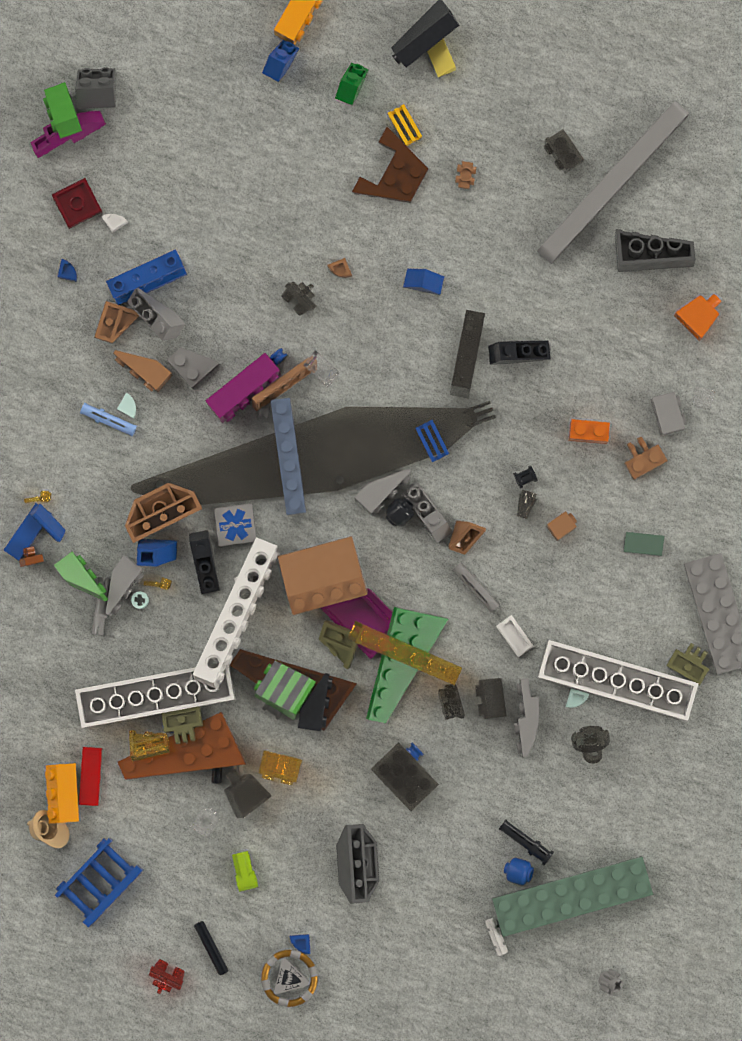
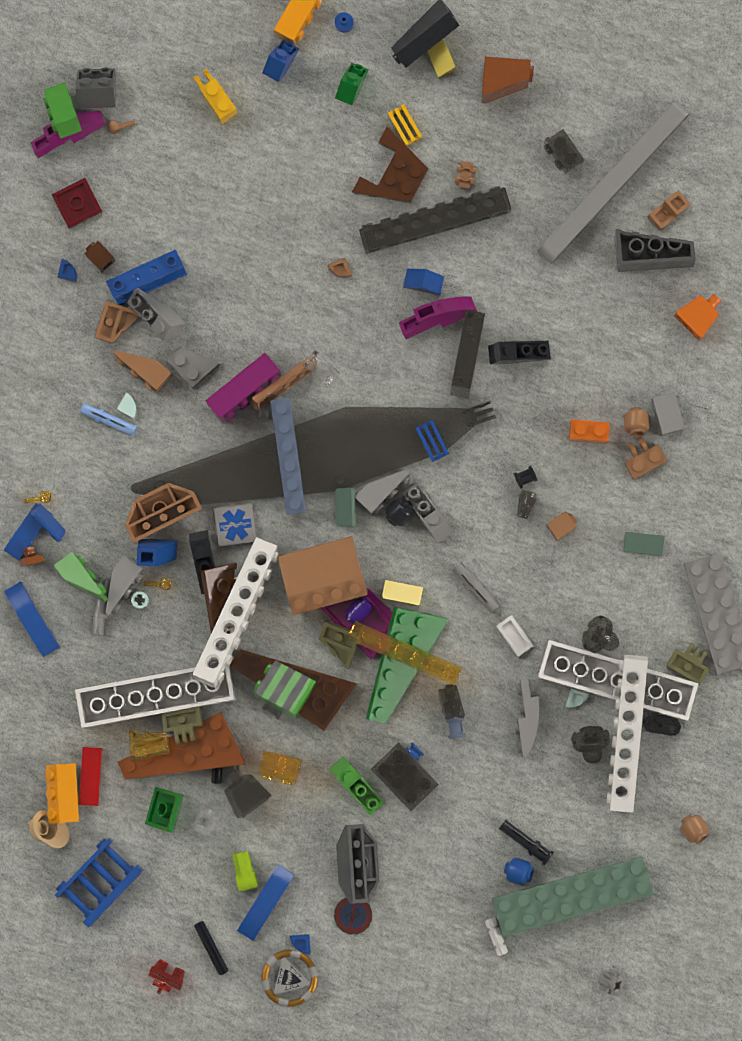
white tile [101,214,128,233] -> none
blue bush [269,348,288,366] -> none
clear smoke hips [281,281,317,316] -> none
black slope [298,673,333,732] -> none
medium nougat slope [448,521,486,555] -> none
clear smoke slope [475,678,507,720] -> none
none -> blue slope [4,582,60,657]
none -> reddish brown brick [84,241,116,273]
none -> medium nougat hand [108,120,135,134]
none -> green slope [145,787,184,833]
none -> yellow hinge [193,69,237,124]
none -> reddish brown wing [201,563,237,646]
none -> blue slope [237,864,294,941]
none -> bright green slope [329,756,385,815]
none -> clear smoke piece [334,897,372,935]
none -> blue tile [335,12,354,33]
none -> sand green slope [335,488,356,527]
none -> dark purple brick [345,596,373,625]
none -> clear smoke brick [359,186,511,254]
none -> light yellow slope [382,580,423,606]
none -> magenta slope [399,297,477,340]
none -> sand blue bush [446,717,466,739]
none -> dark orange slope [481,57,534,103]
none -> clear smoke tile [582,615,620,653]
none -> white brick [606,655,648,813]
none -> medium nougat head [624,407,650,437]
none -> black beam [644,715,681,736]
none -> medium nougat slope [647,190,691,231]
none -> medium nougat head [680,814,709,844]

